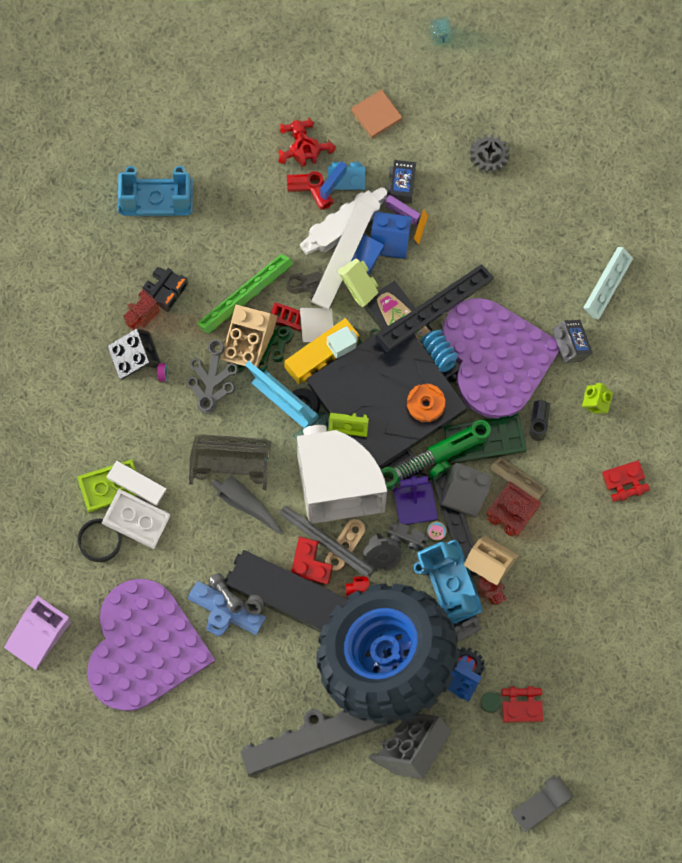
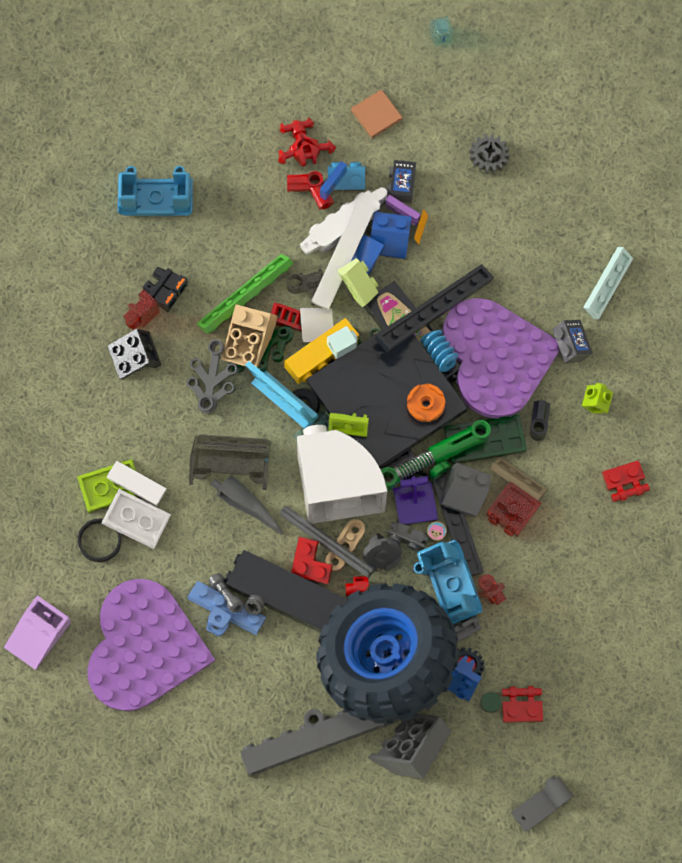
magenta tile [157,363,168,382] -> none
tan slope [464,536,519,585] -> none

